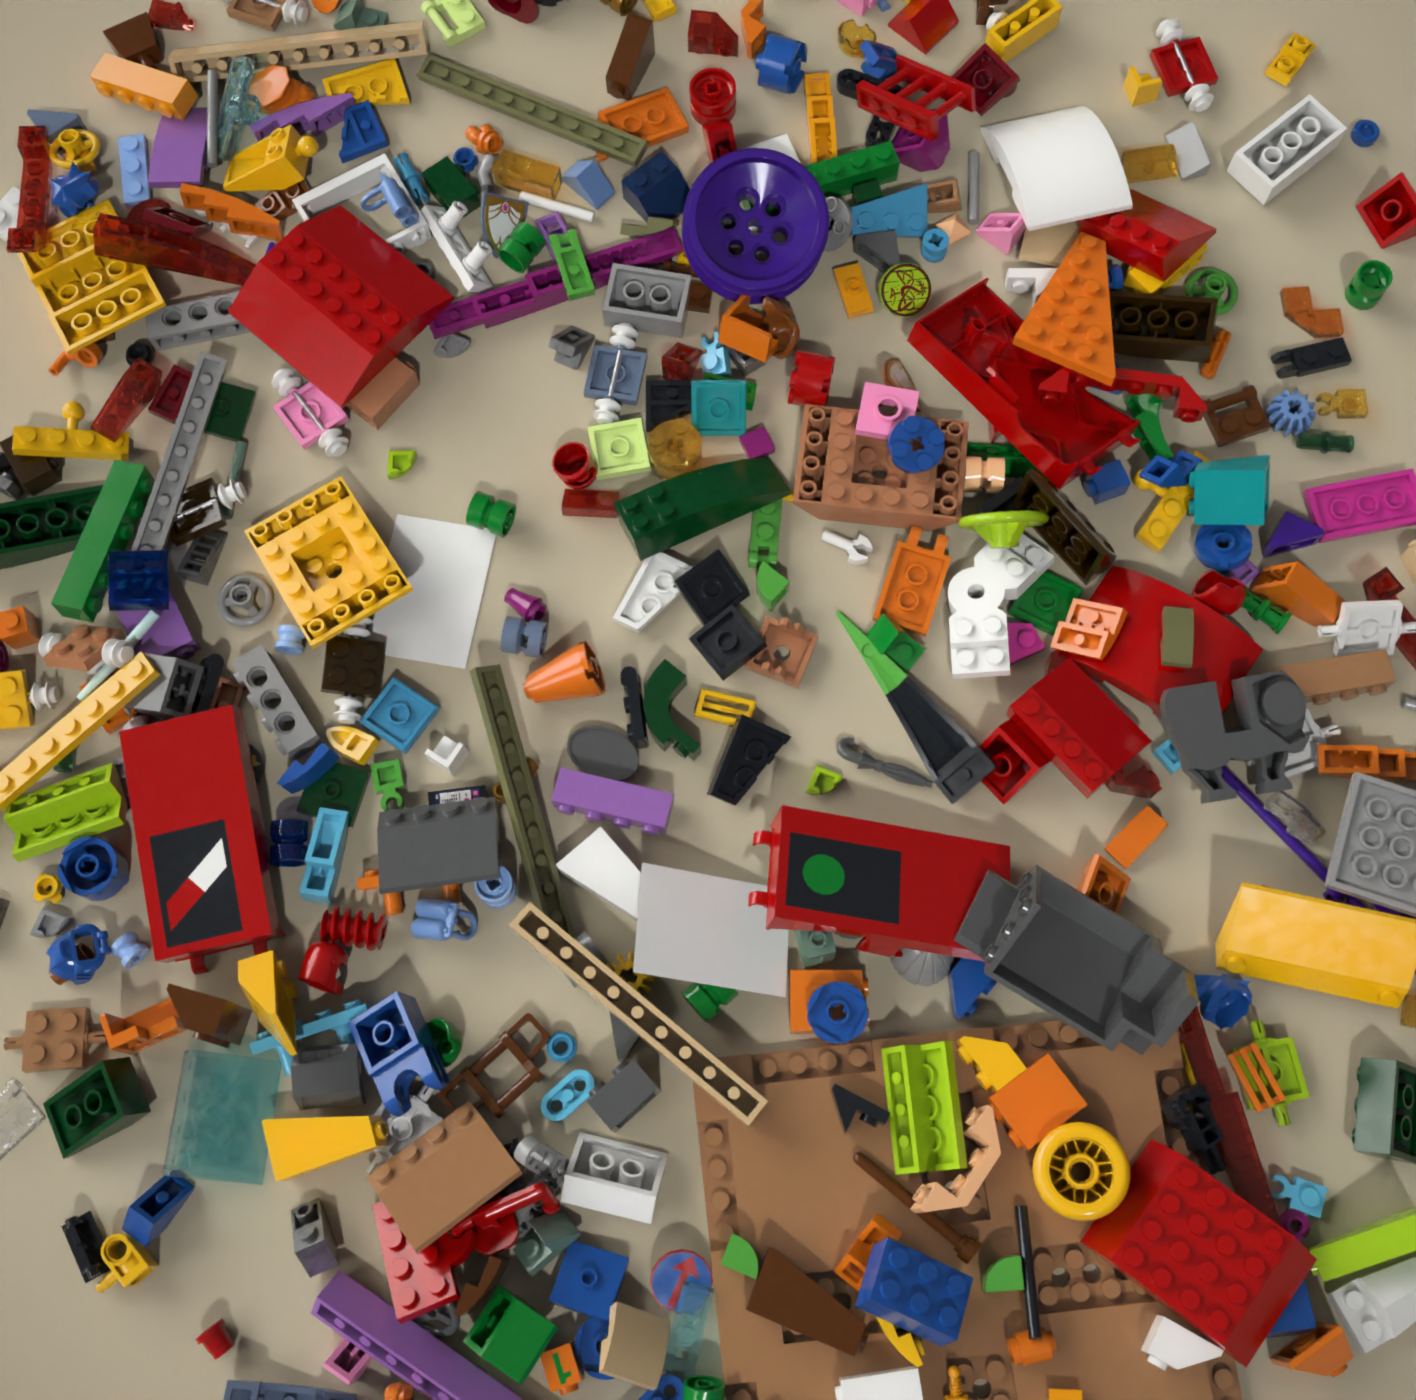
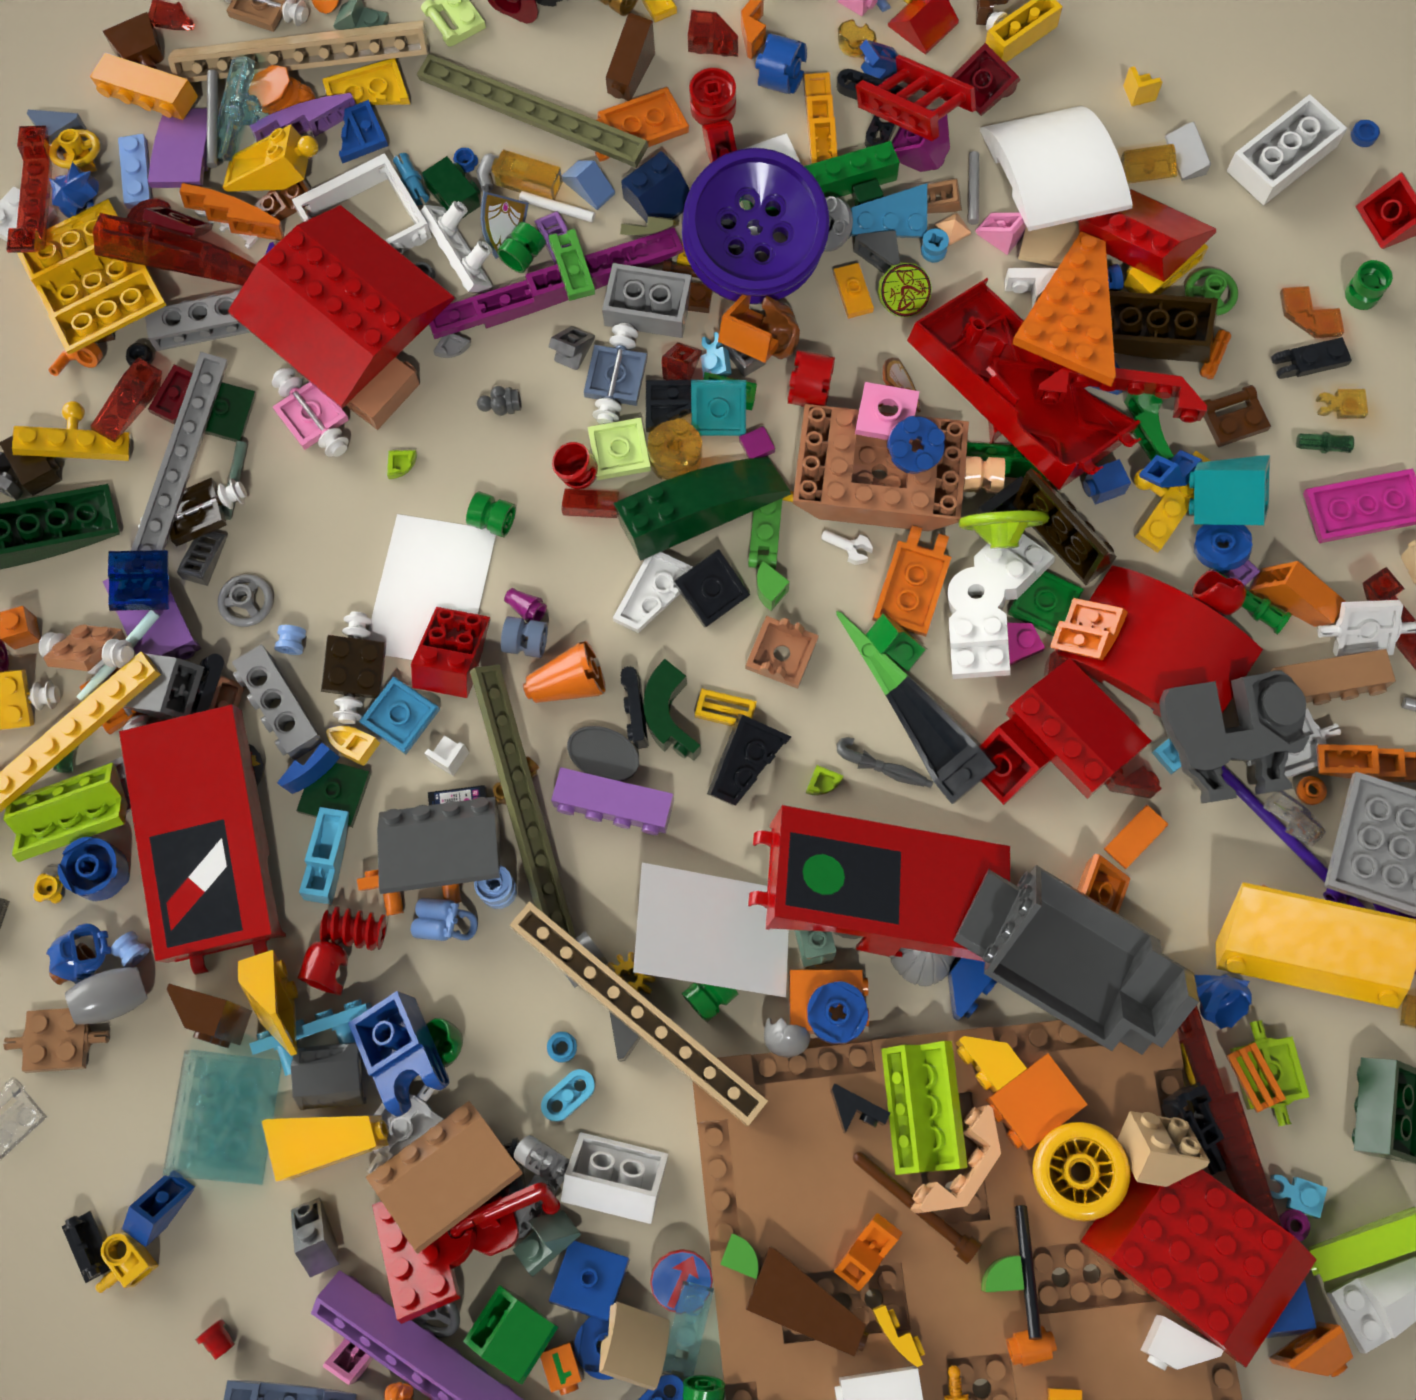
light grey tile [30,907,72,938] -> none
dark green slope [43,1057,151,1159] -> none
green brick [51,460,155,622] -> none
orange panel [99,998,187,1055] -> none
yellow slope [244,476,413,649] -> none
clear blue wheel [269,819,309,867] -> none
medium blue piece [360,174,419,227] -> none
bright green plate [371,759,406,811] -> none
reddish brown bar [438,1013,550,1119] -> none
reddish brown slope [454,1254,510,1317] -> none
orange piece [465,124,503,155] -> none
white slope [556,827,641,922] -> none
dark grey brick [586,1059,661,1133] -> none
black tile [688,604,767,681] -> none
blue brick [855,1237,973,1346] -> none
red plate [1150,19,1218,112] -> none
olive slope [1160,606,1194,668] -> none
dark purple slope [1262,511,1325,558] -> none
yellow slope [1265,32,1316,87] -> none
medium blue gear [1266,389,1316,437] -> none
none -> light grey piece [65,967,148,1025]
none -> red slope [411,607,490,698]
none -> dark grey piece [477,386,521,416]
none -> light grey hair [764,1018,810,1058]
none -> tan slope [1117,1111,1210,1187]
none -> orange plate [1296,776,1327,805]

